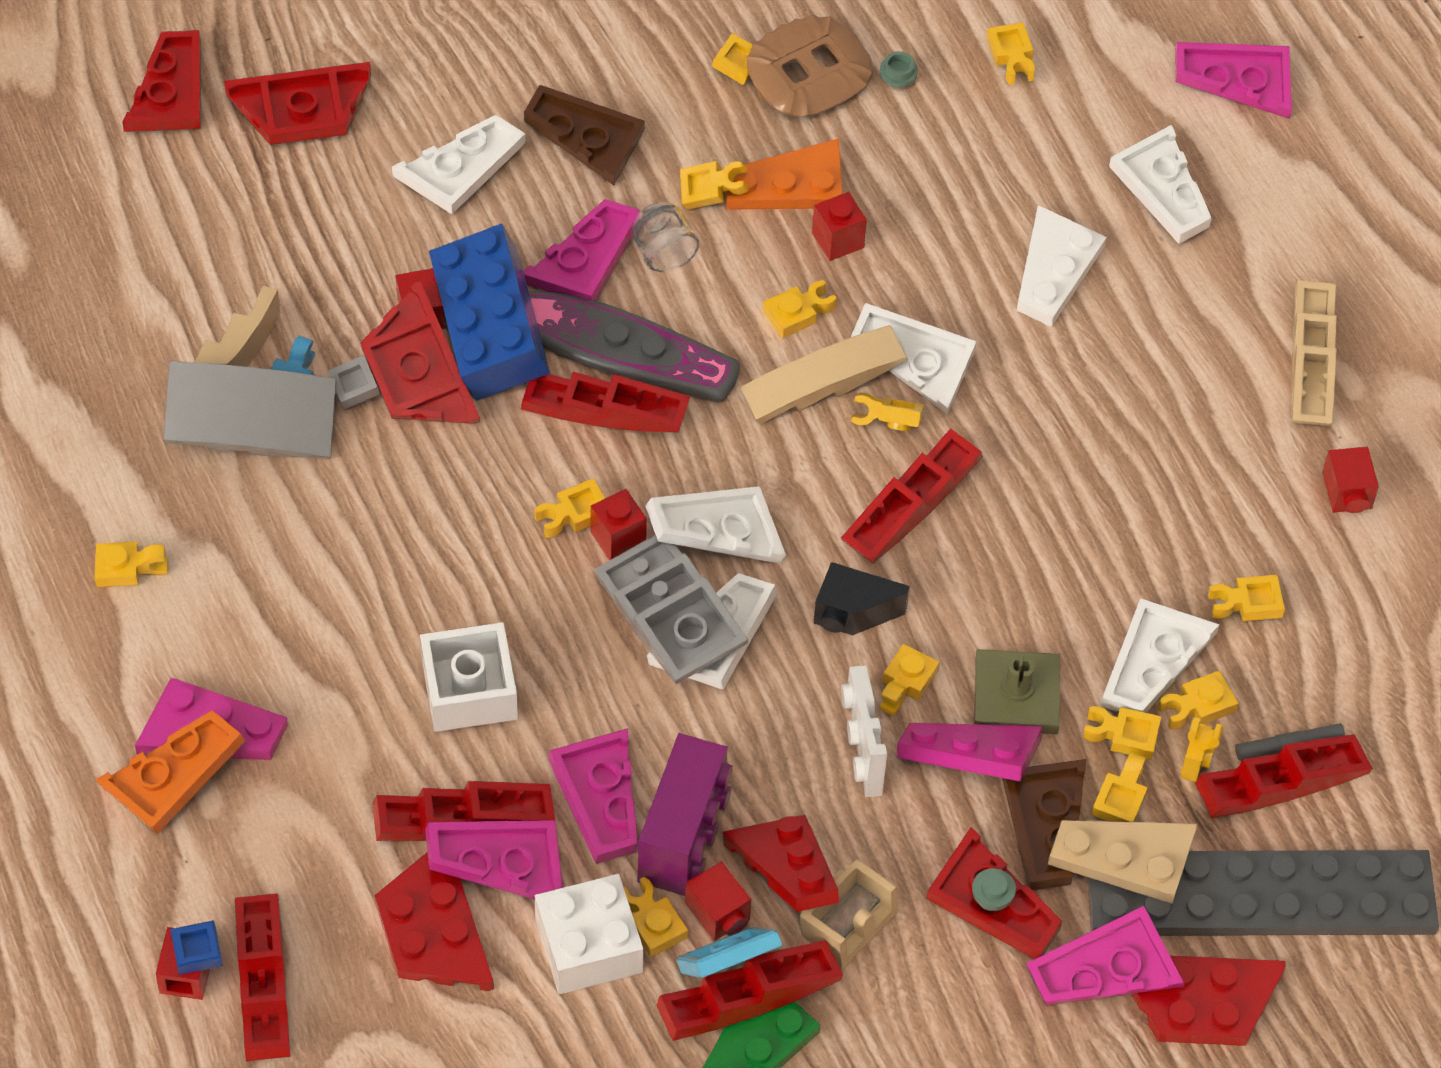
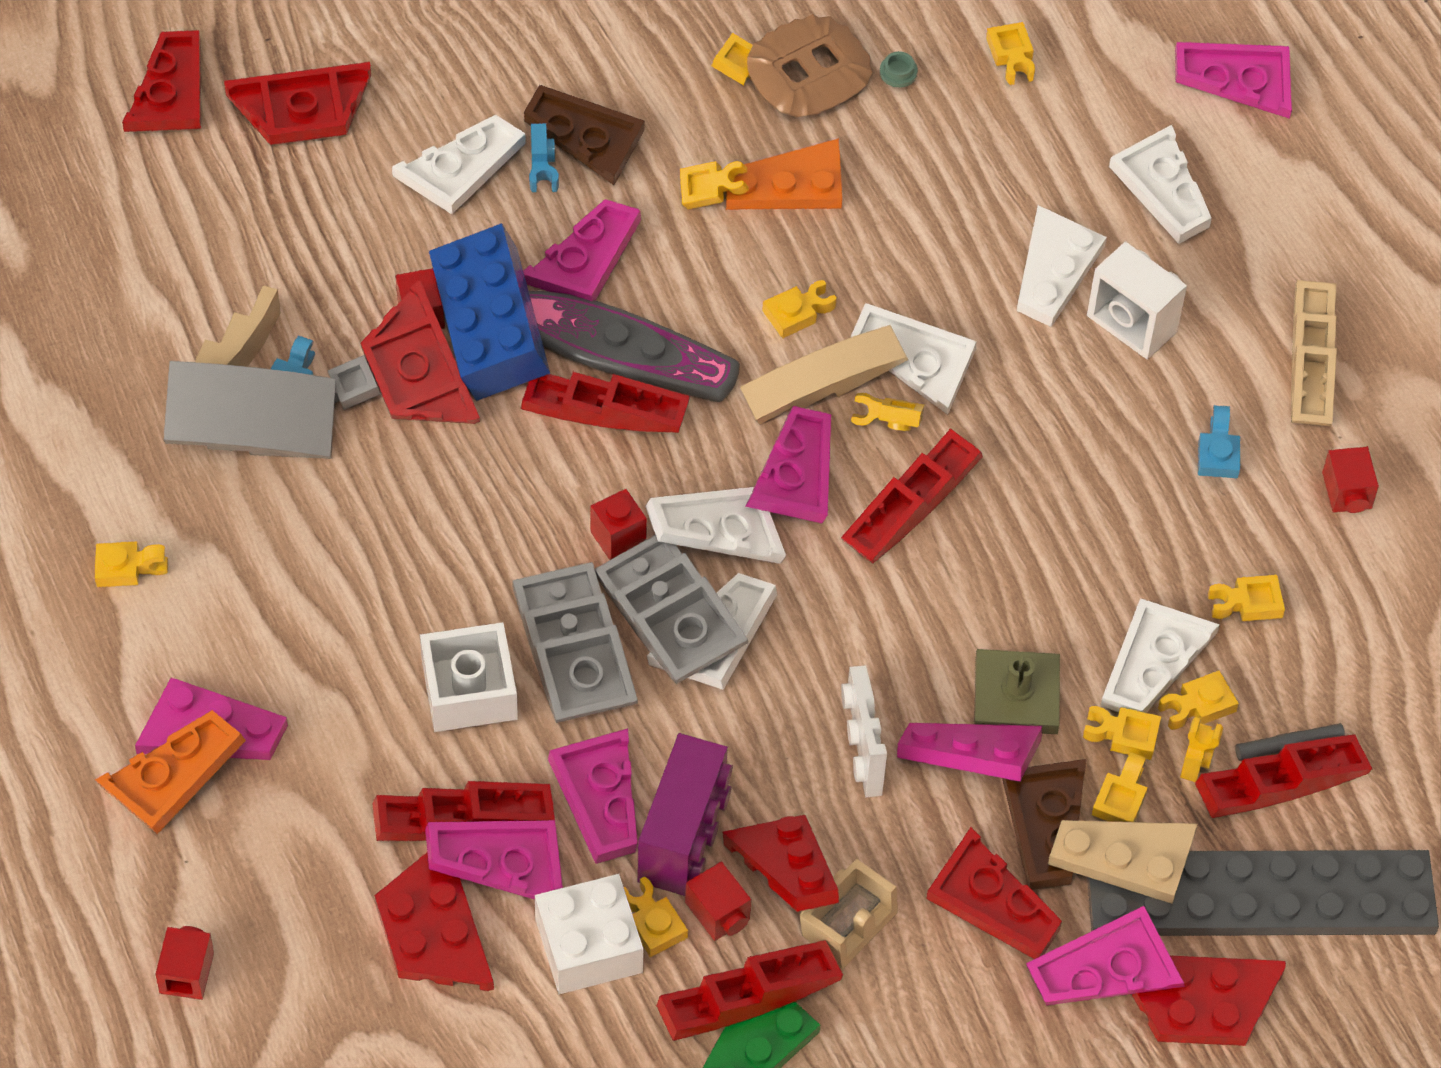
blue tile [170,920,223,975] -> none
red slope [235,893,291,1061] -> none
yellow plate [534,478,605,538] -> none
clear helmet [632,202,699,273] -> none
medium azure tile [676,927,783,978] -> none
red brick [812,192,867,261] -> none
black slope [814,562,910,635] -> none
yellow plate [879,644,940,716] -> none
sand green plate [972,868,1016,911] -> none
none -> light grey slope [512,562,638,723]
none -> dark azure plate [529,123,559,192]
none -> dark pink wing [745,406,831,523]
none -> white brick [1087,241,1187,360]
none -> dark azure plate [1198,405,1240,478]

